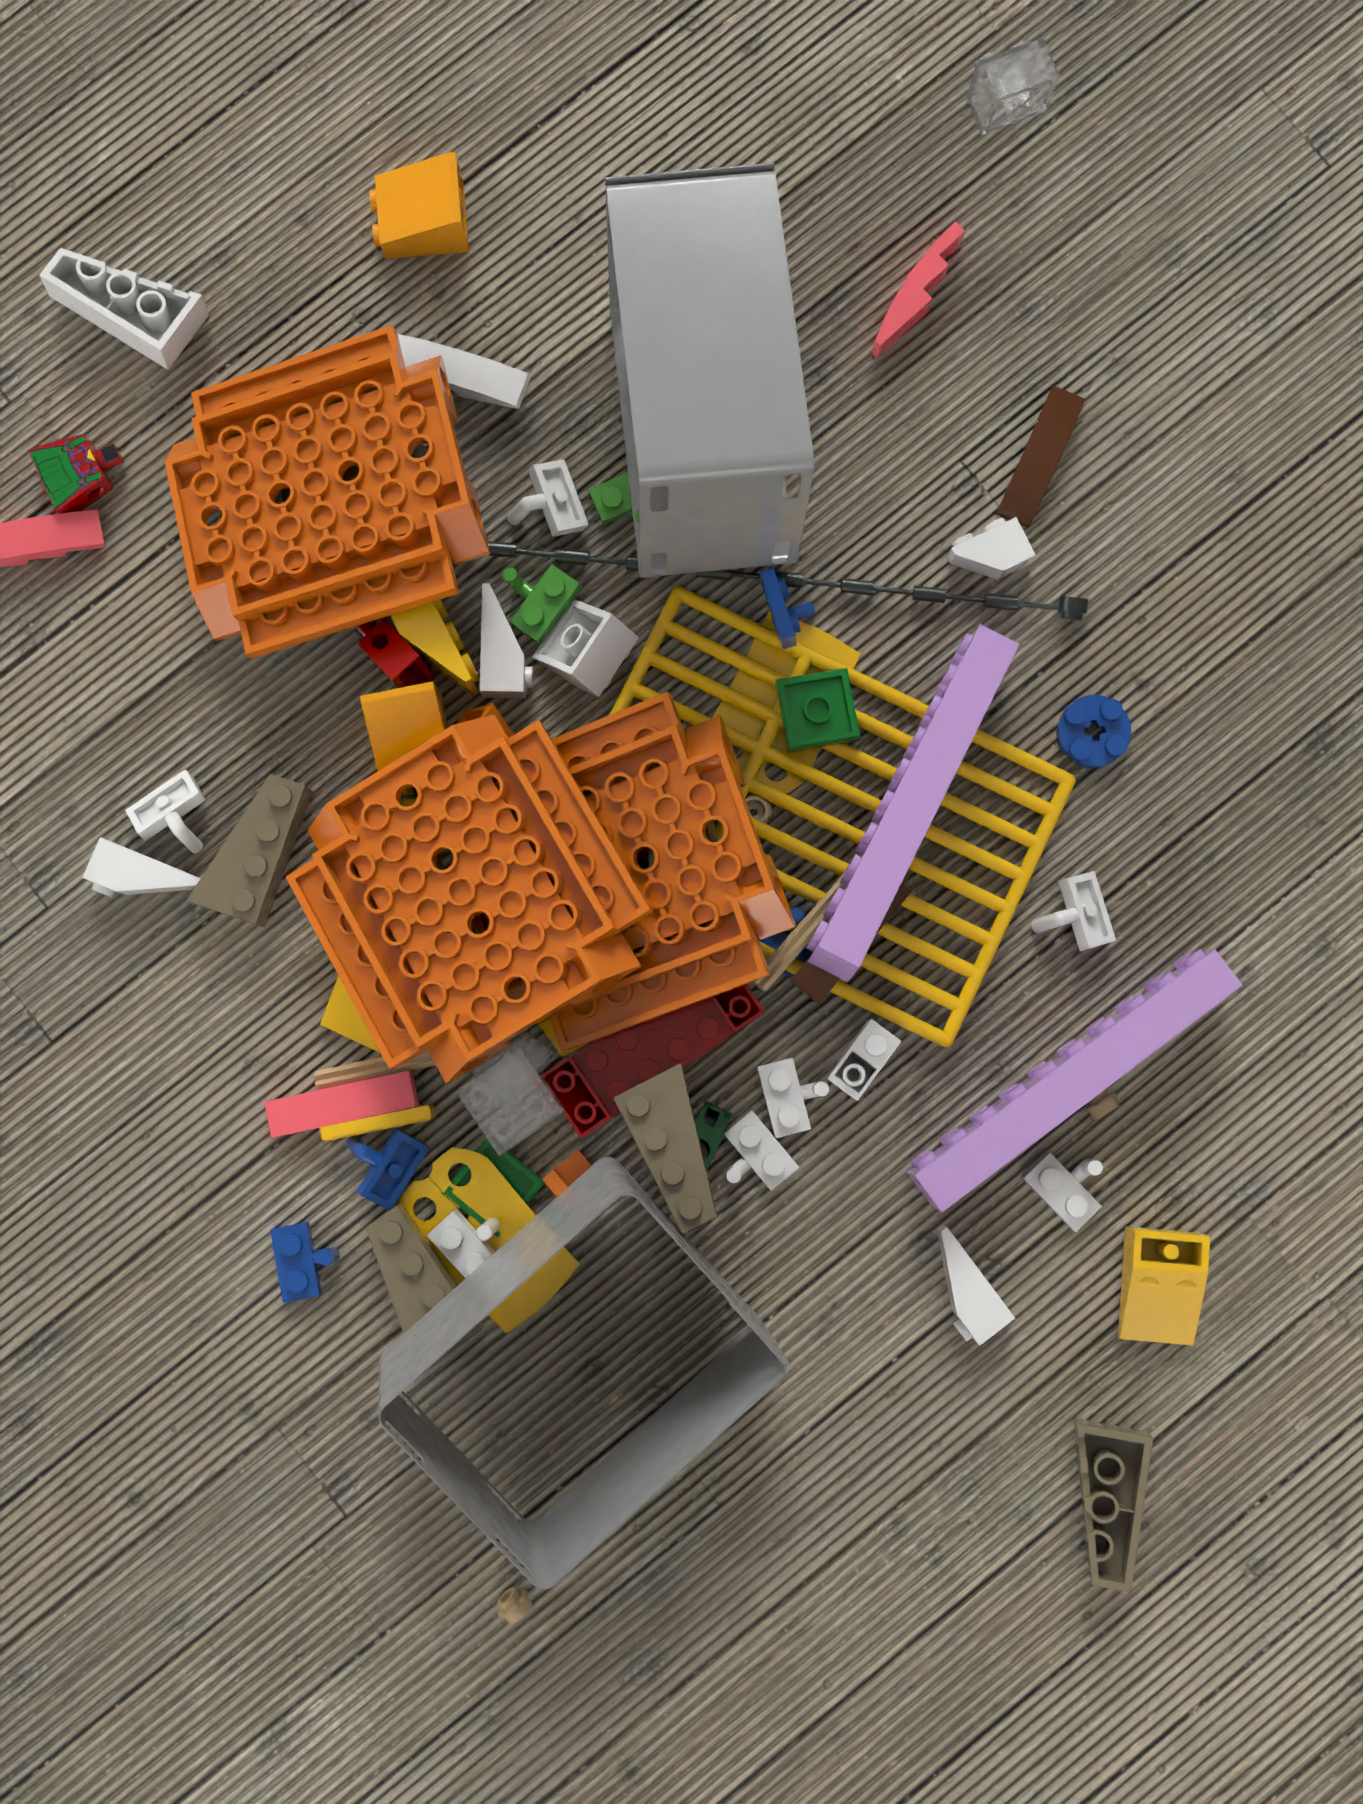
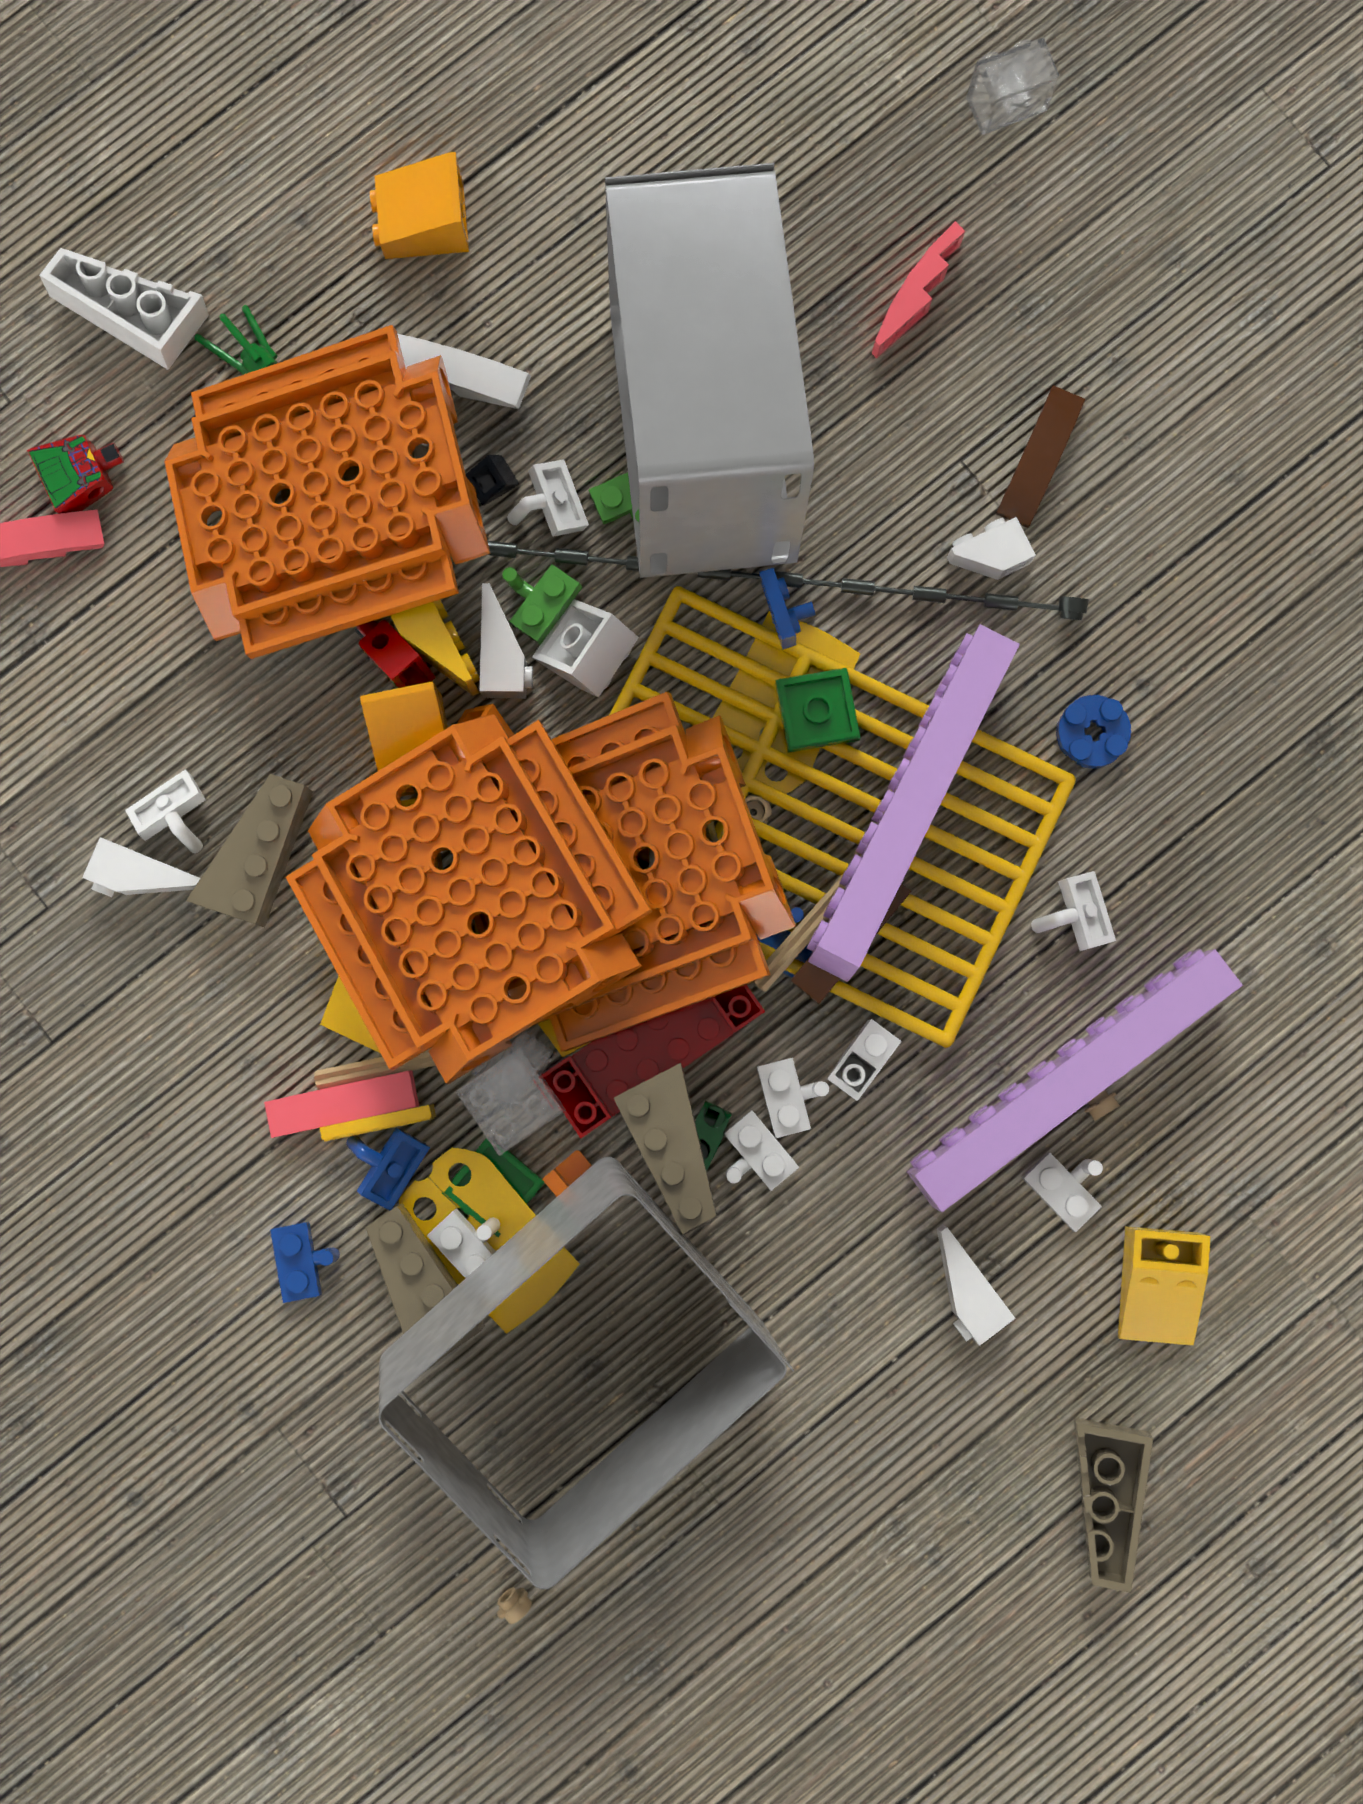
none -> green plant [194,305,278,375]
none -> black slope [466,455,519,506]

